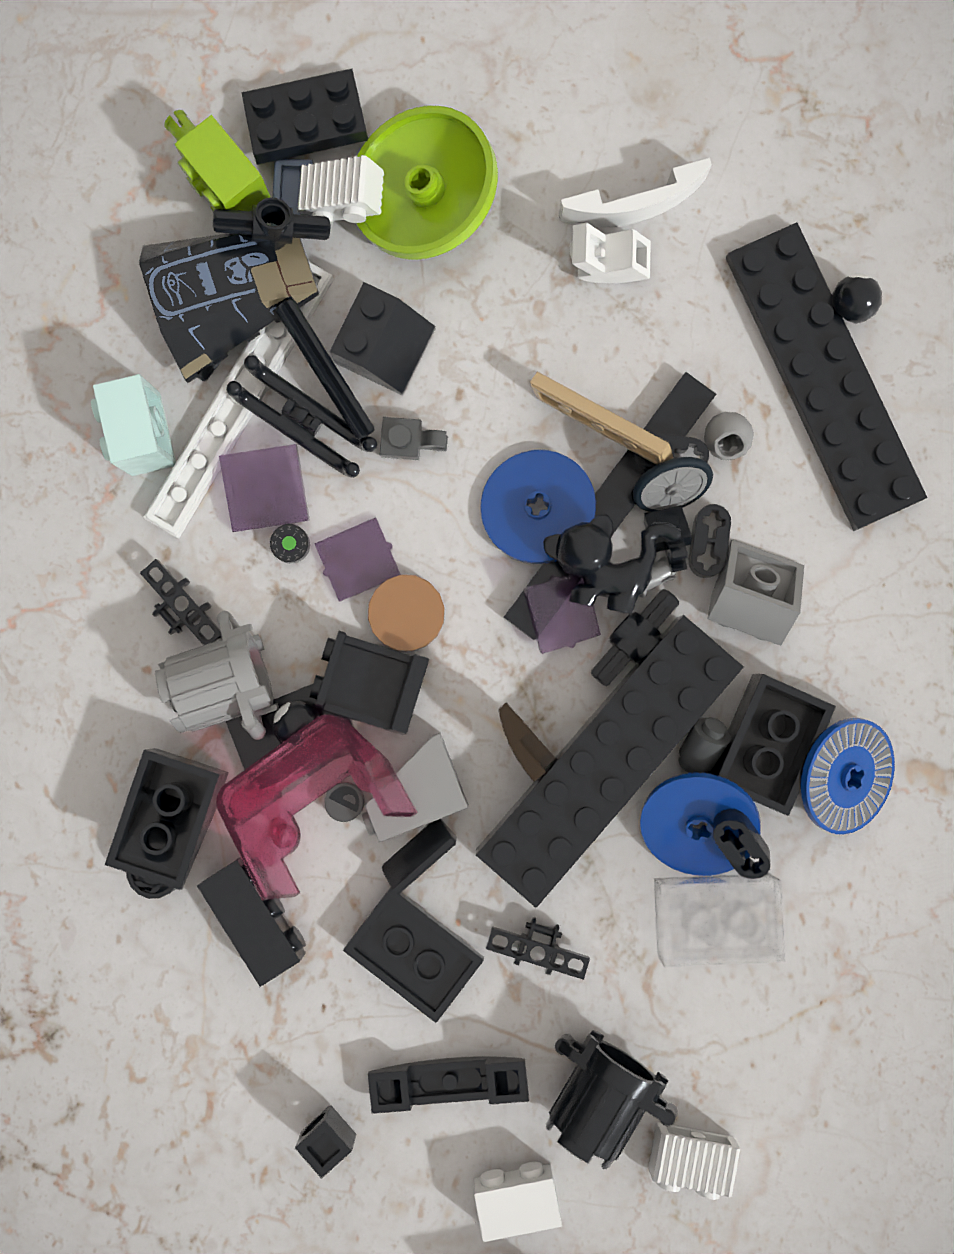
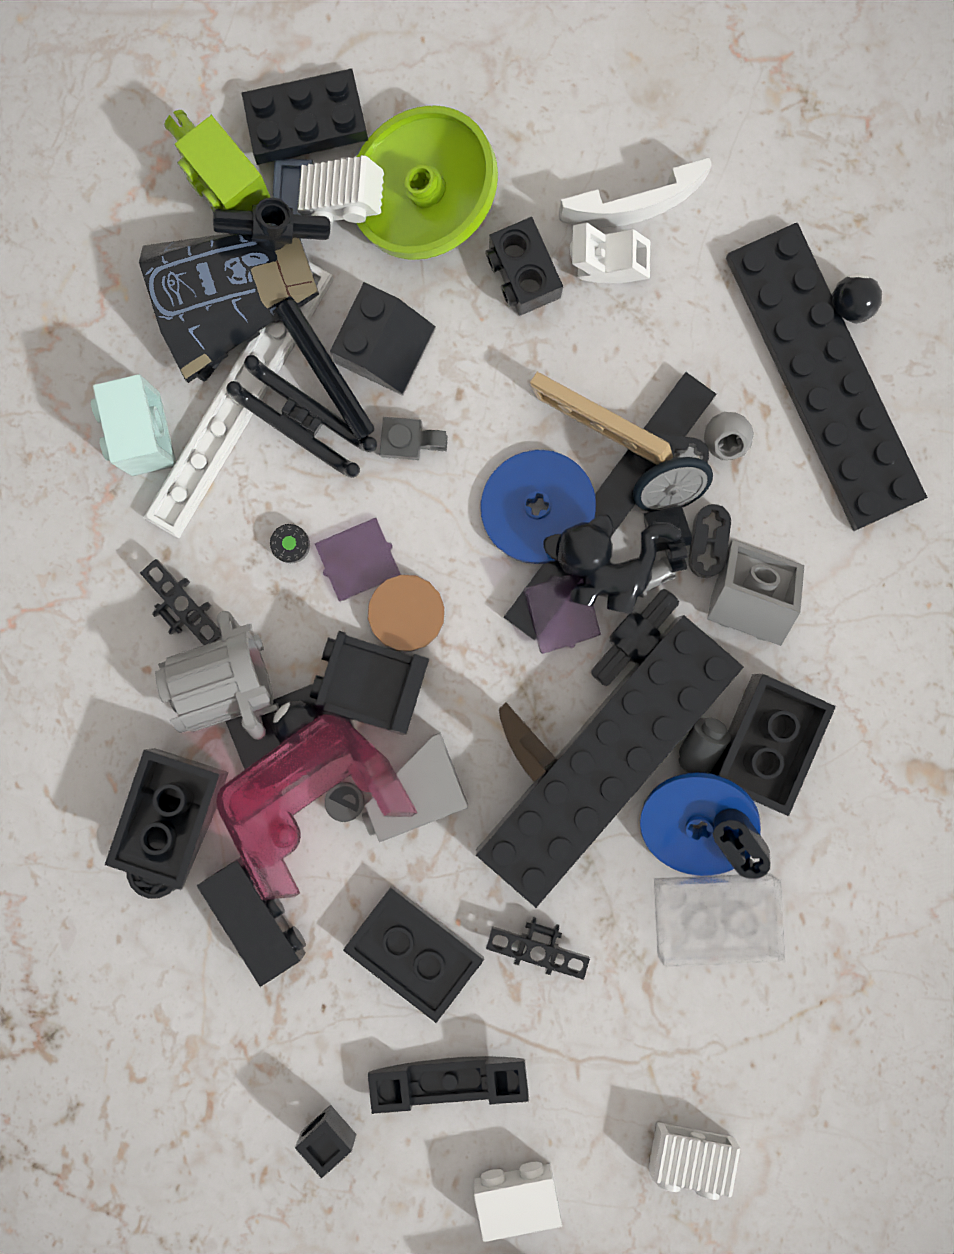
clear purple tile [219,444,310,532] -> none
black slope [382,819,457,894] -> none
black container [546,1030,678,1169] -> none
piece [801,718,895,835] -> none
none -> black brick [485,216,563,316]

